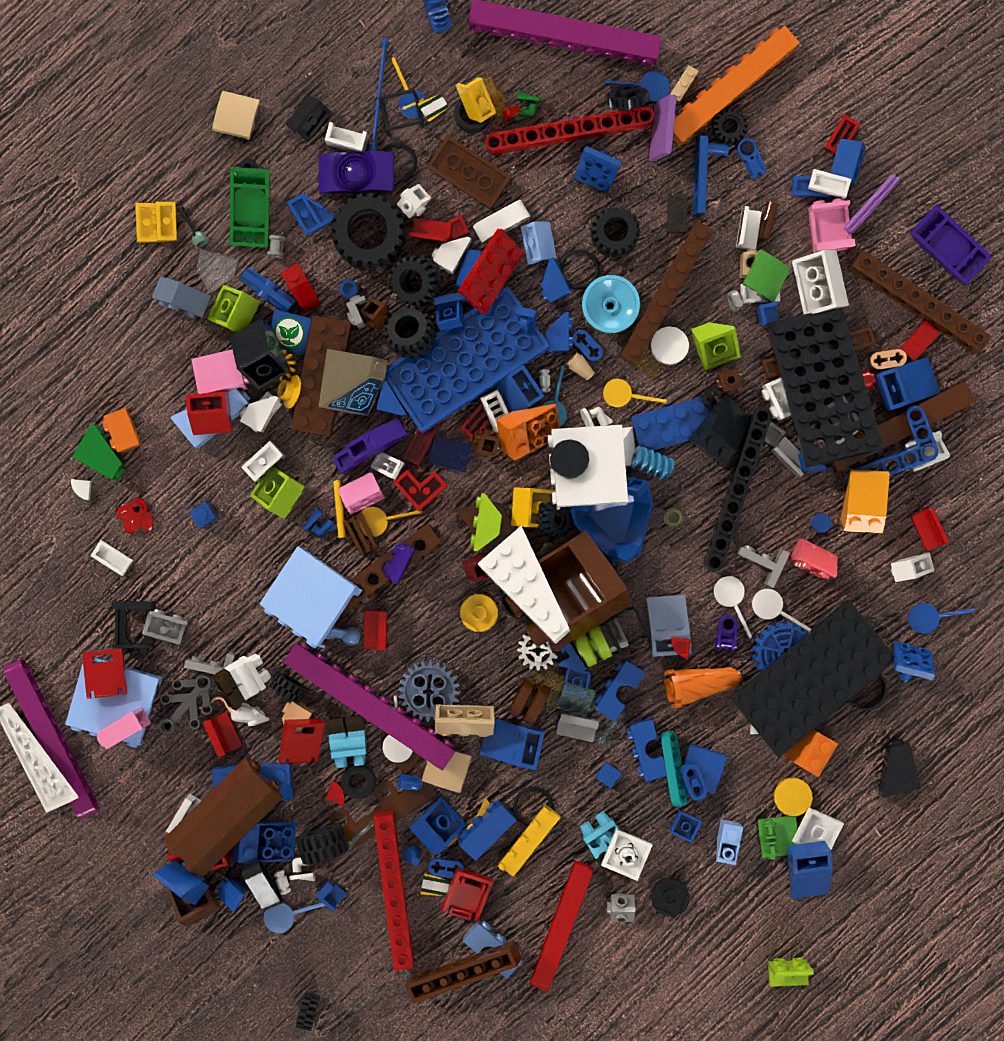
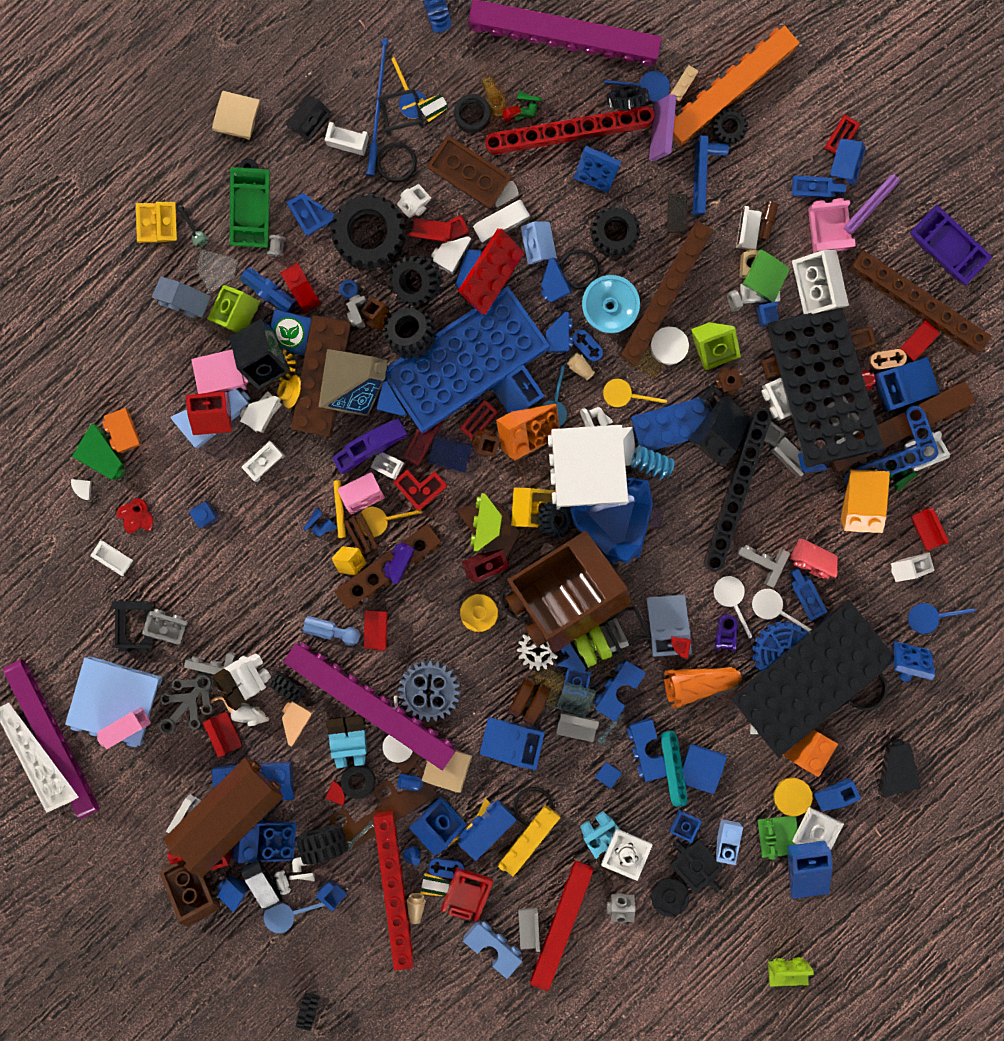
red container [82,648,127,699] -> none
blue slope [153,860,209,905] -> none
lime slope [250,466,305,519] -> none
light blue panel [260,546,362,648] -> none
red container [278,719,325,764] -> none
dark purple slope [319,151,394,194] -> none
reddish brown brick [405,941,522,1003] -> none
blue tile [433,292,467,308] -> none
tan slope [435,704,494,737] -> none
blue piece [436,300,463,331] -> none
yellow panel [455,77,496,123] -> none
white wing [478,526,570,644] -> none
white slope [480,390,509,433] -> none
blue tile [515,306,538,330] -> none
white piece [539,369,551,393] -> none
black tile [550,439,589,479] -> none
olive plate [663,508,683,527] -> none
blue plate [680,763,707,801] -> none
blue piece [736,138,767,179] -> none
white tile [808,169,851,199] -> none
blue tile [811,514,831,533] -> none
none -> yellow panel [332,546,366,575]
none -> tan cone [407,893,426,924]
none -> white sticker [495,181,519,207]
none -> light grey panel [518,908,540,952]
none -> black plate [669,838,724,893]
none -> blue hinge [790,568,828,621]
none -> blue slope [813,778,861,811]
none -> green piece [886,465,918,492]

